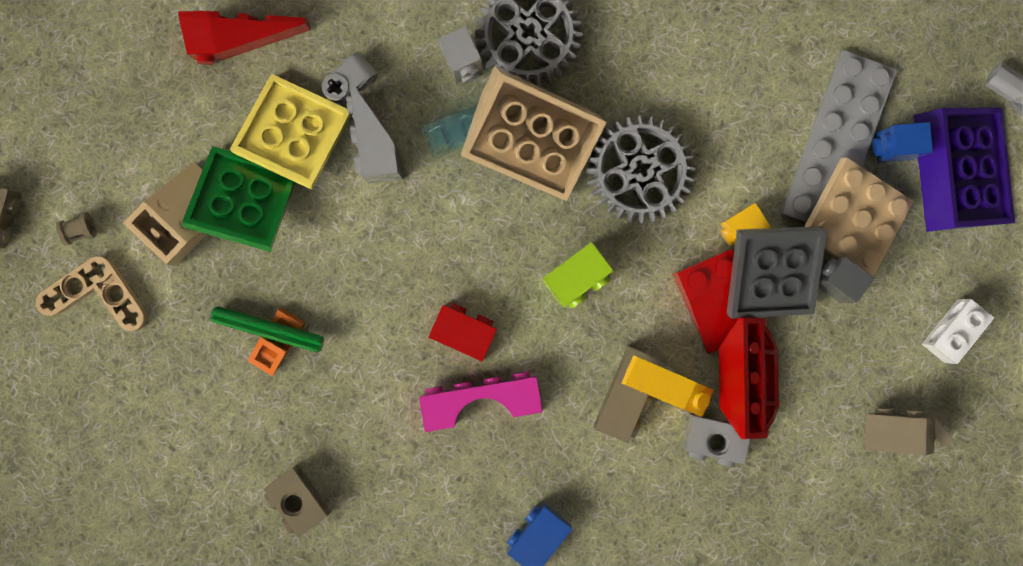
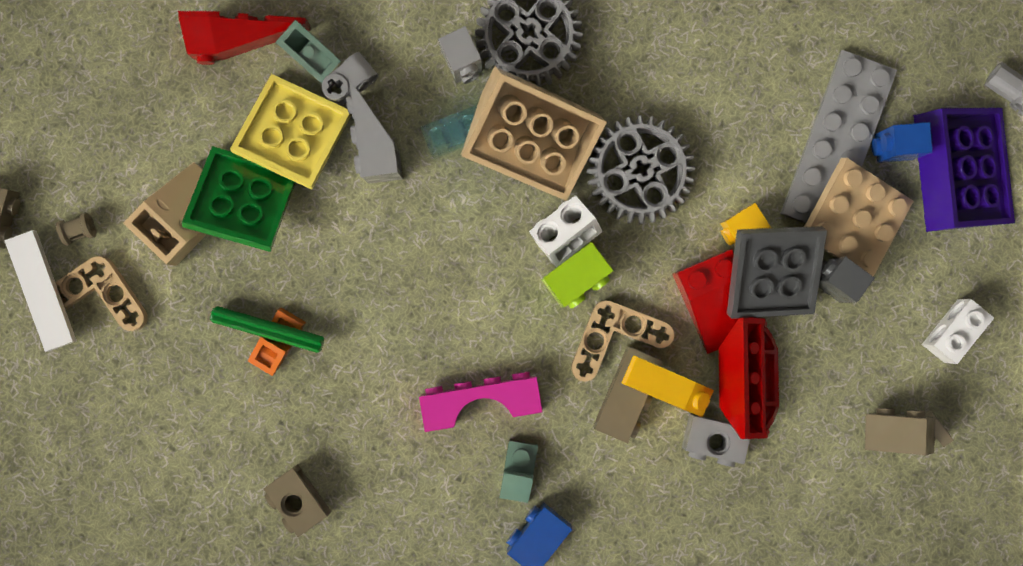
red brick [428,302,497,362] -> none
none -> white tile [4,230,77,352]
none -> sand green slope [276,20,341,83]
none -> sand green slope [499,440,538,503]
none -> white brick [529,195,603,268]
none -> tan beam [571,300,674,382]

